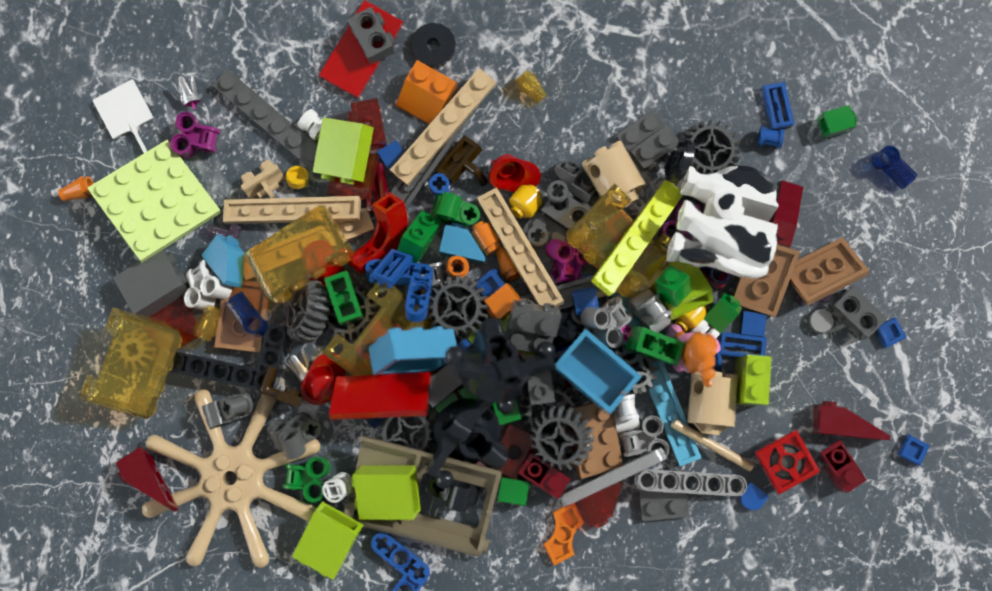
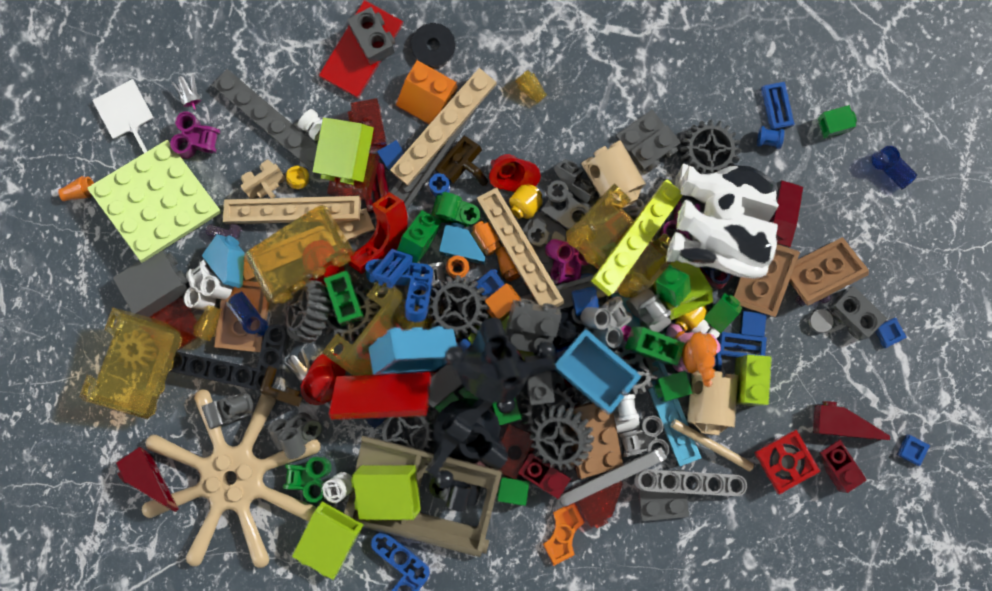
black tile [664,138,695,184] -> none
blue tile [740,481,770,510] -> none
none -> green brick [653,371,692,402]

